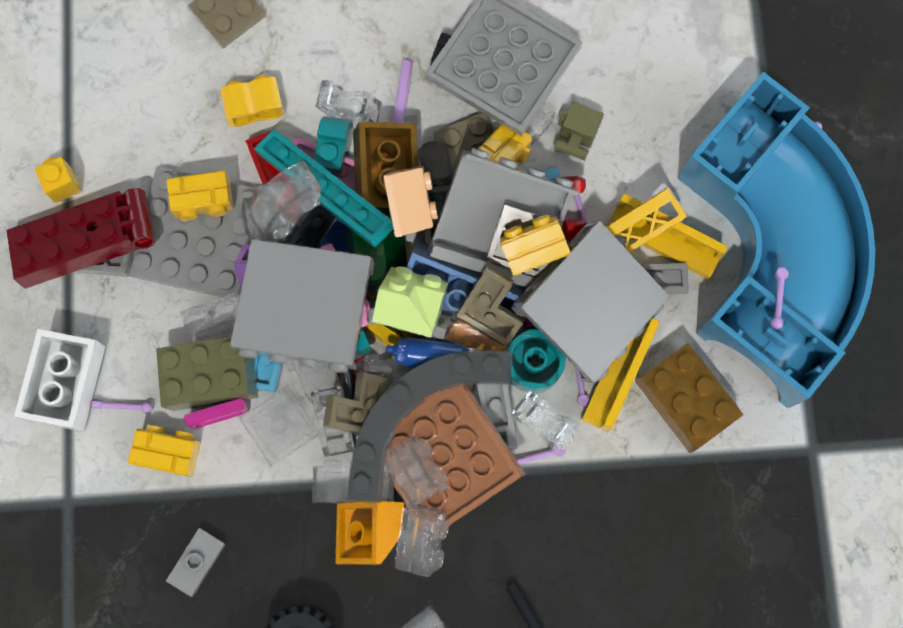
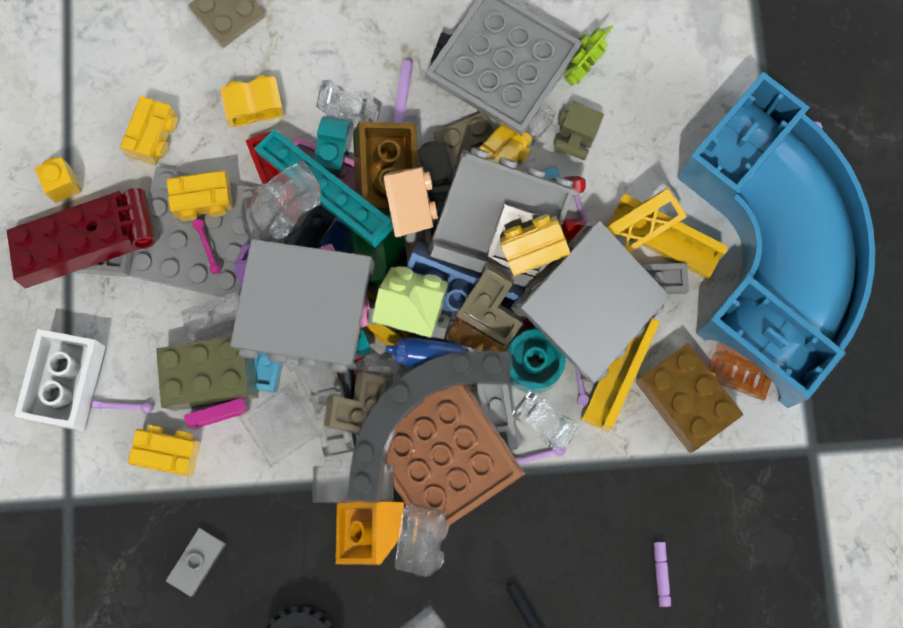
clear brick [385,435,448,509] -> none
lavender hinge [771,268,789,329] -> none
none -> yellow brick [119,96,178,165]
none -> dark pink hinge [192,219,221,274]
none -> lime hinge [564,25,614,86]
none -> lavender wheel [654,542,671,607]
none -> clear orange slope [708,349,771,401]

